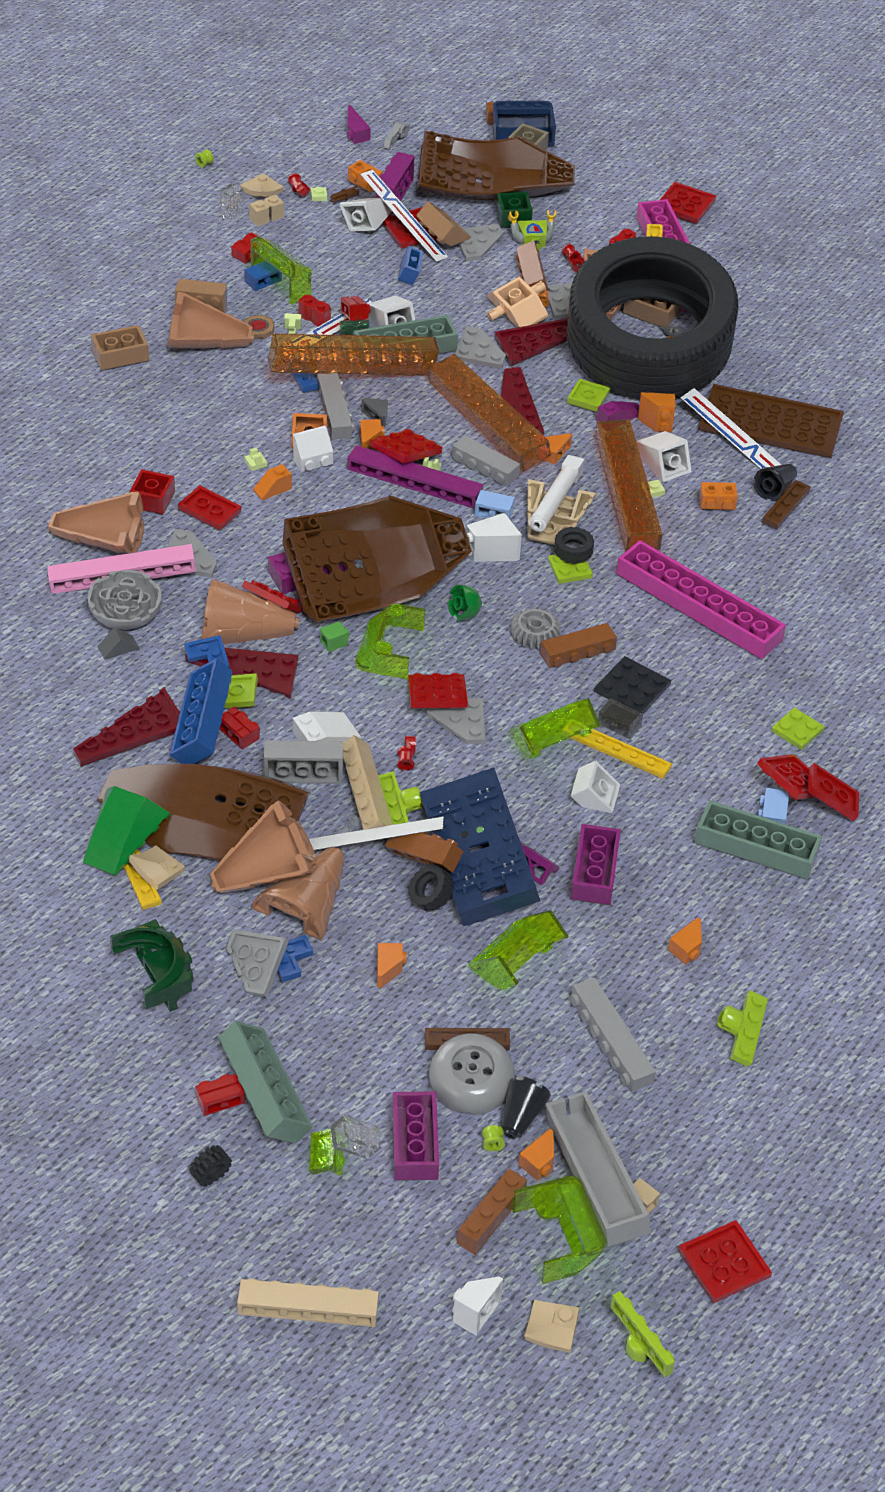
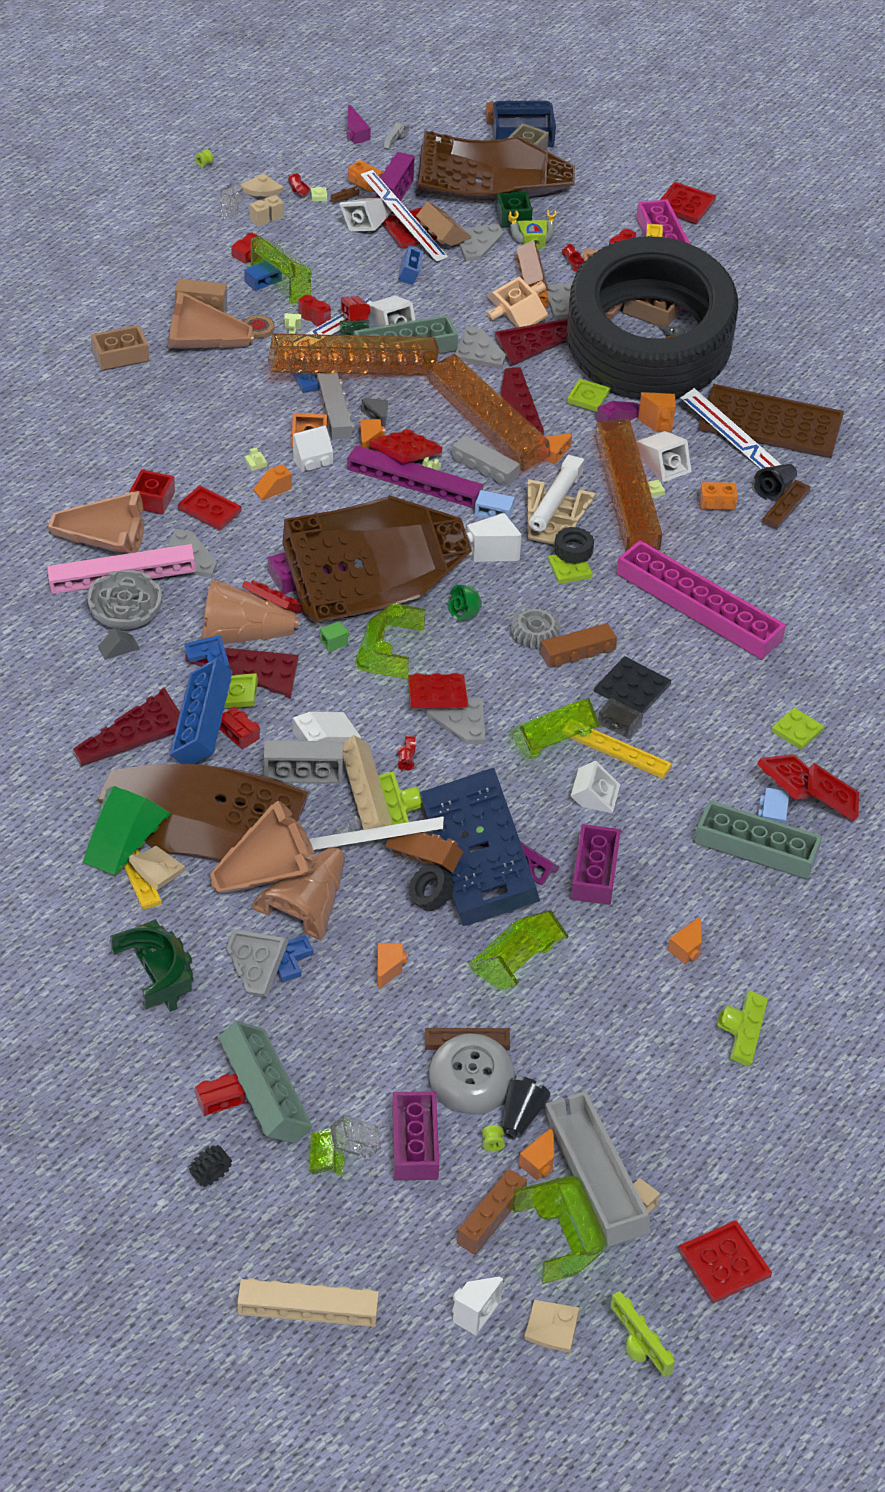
light grey brick [570,978,656,1092] -> none

